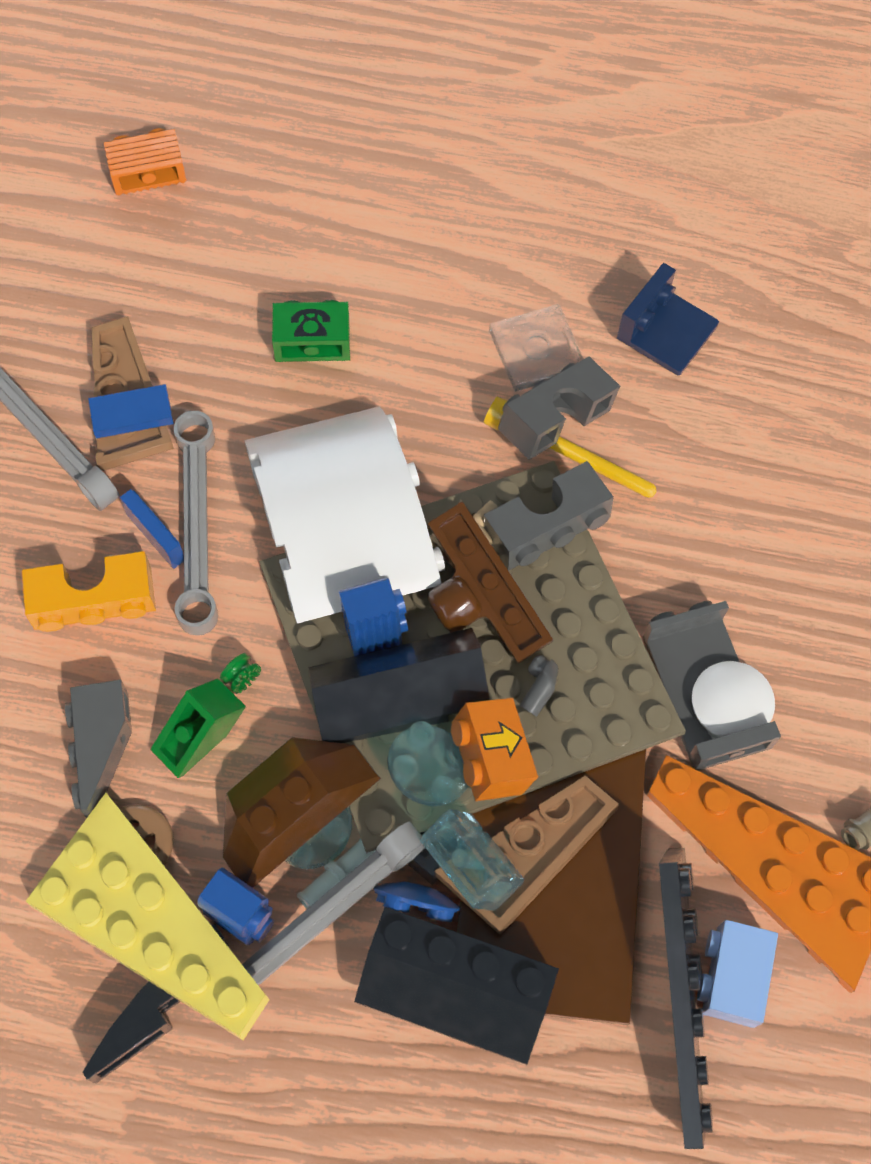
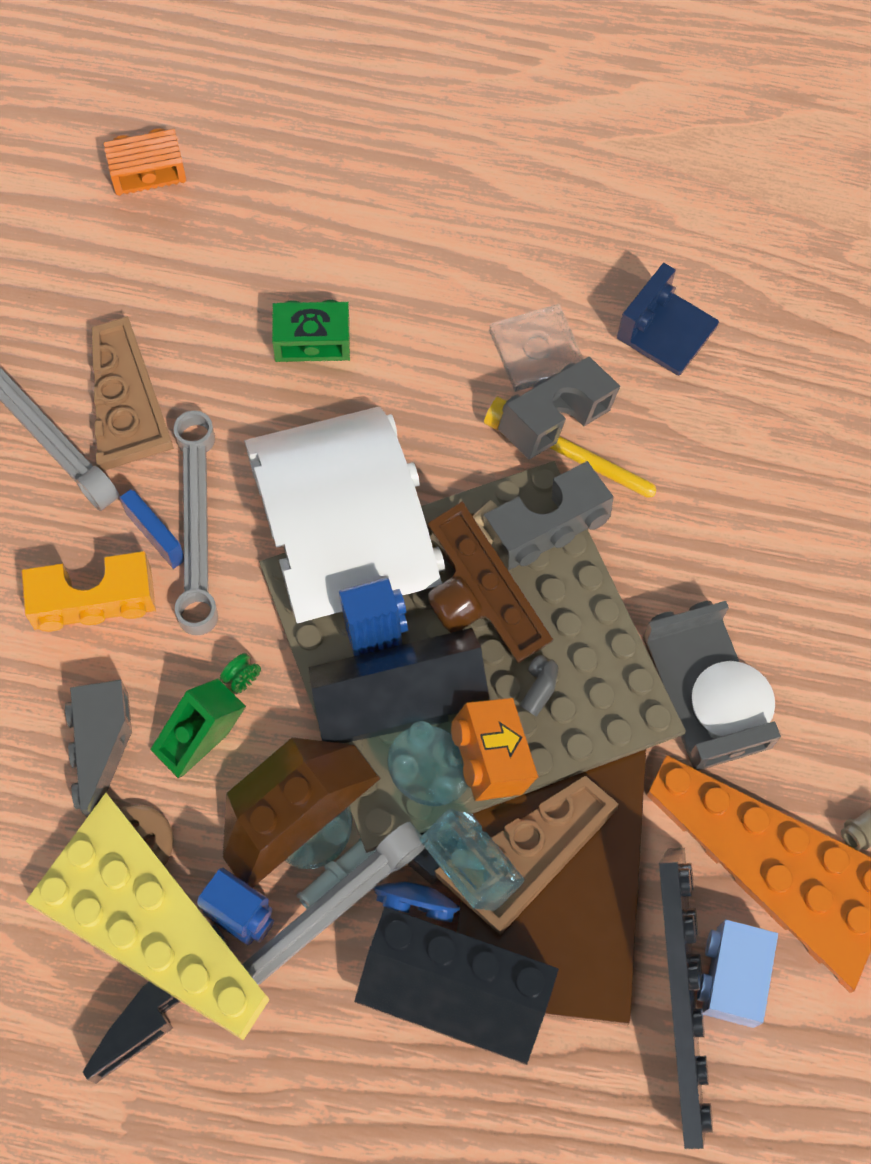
blue tile [88,384,174,439] -> none

